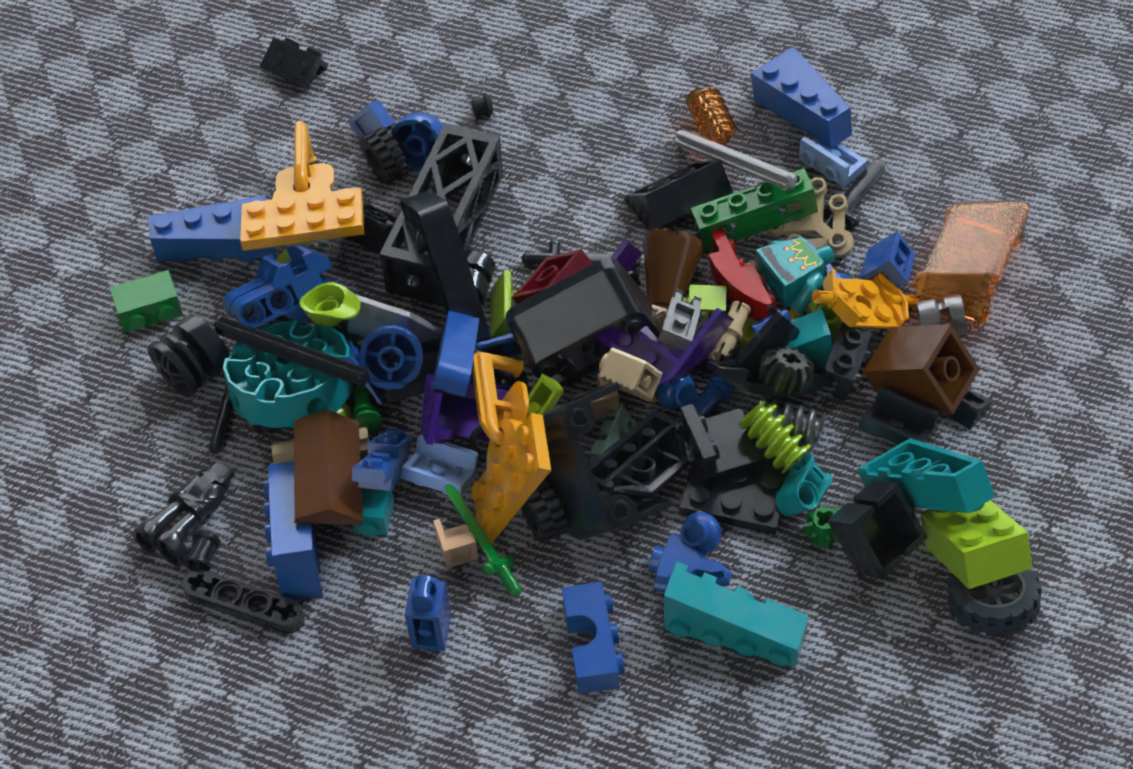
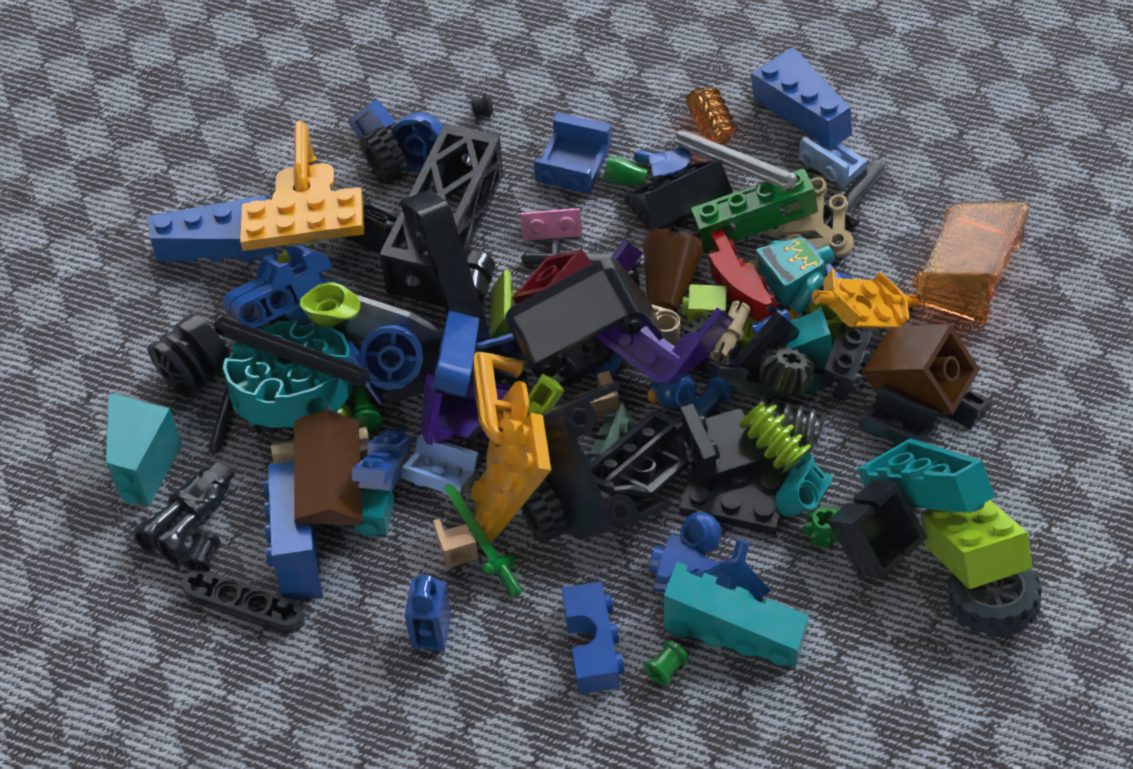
brick [110,270,183,333] -> none
black bracket [259,37,329,90] -> none
tan brick [599,347,662,402] -> none
dark grey hinge [658,289,701,351] -> none
blue panel [860,231,915,288] -> none
flat silver wheel [916,295,967,336] -> none
none -> teal slope [106,393,182,506]
none -> bright pink hinge [521,208,582,241]
none -> blue panel [534,112,612,193]
none -> green cone [603,155,648,187]
none -> hand [634,147,691,178]
none -> green bush [644,640,690,686]
none -> blue hand [692,539,772,600]

